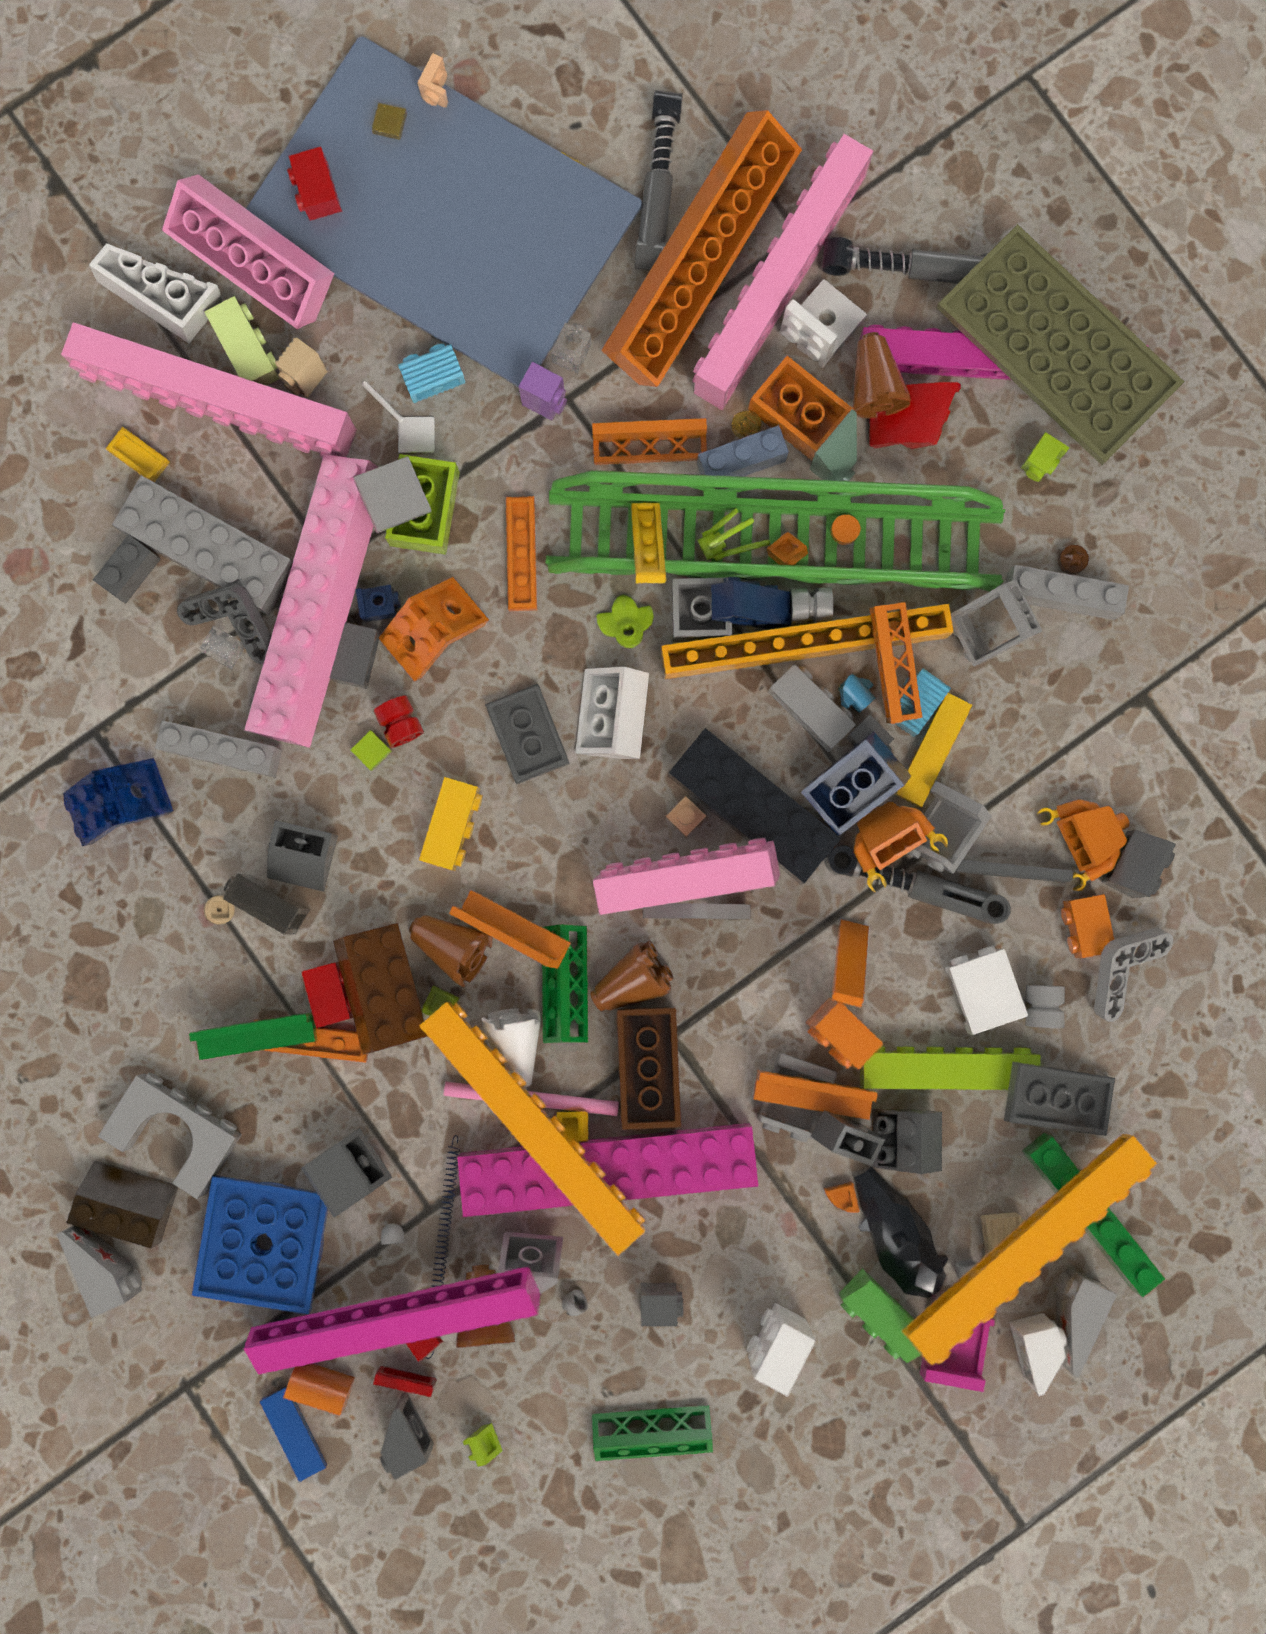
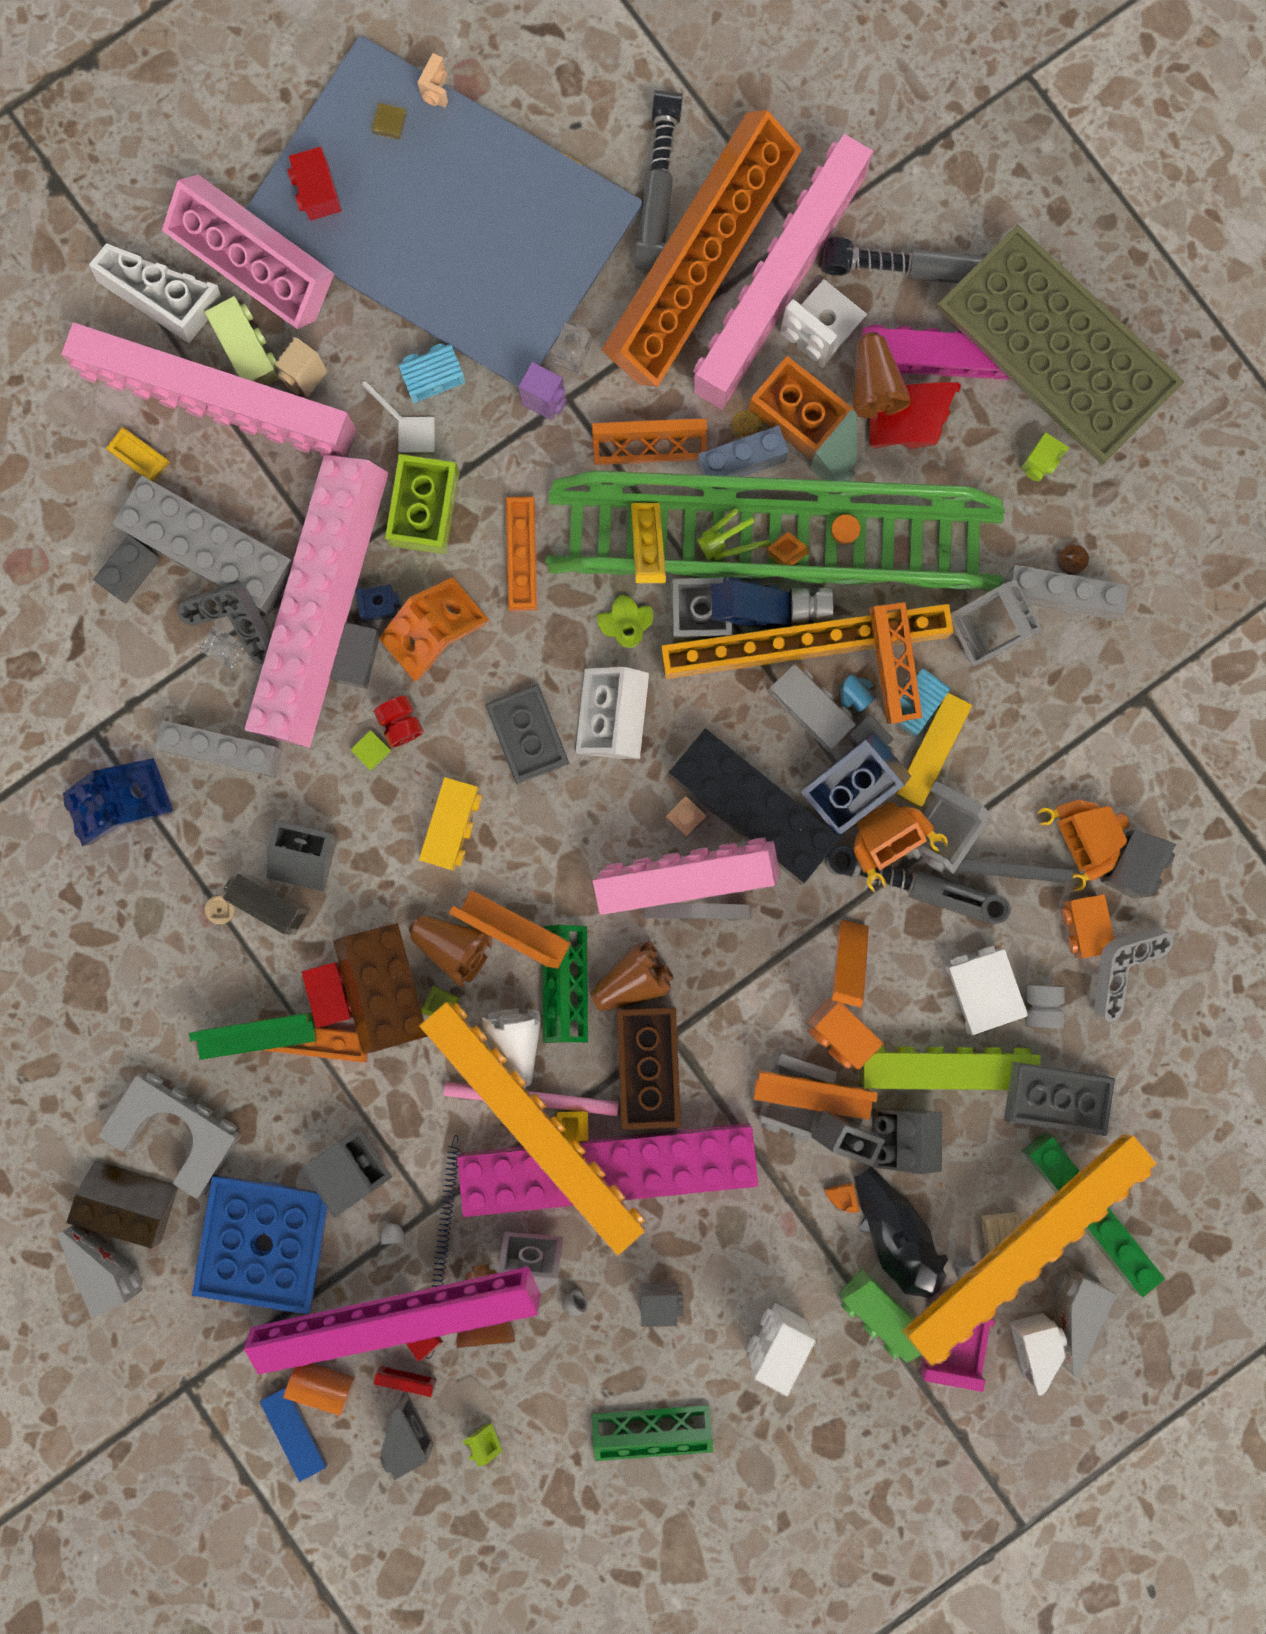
light grey tile [353,456,432,533] -> none

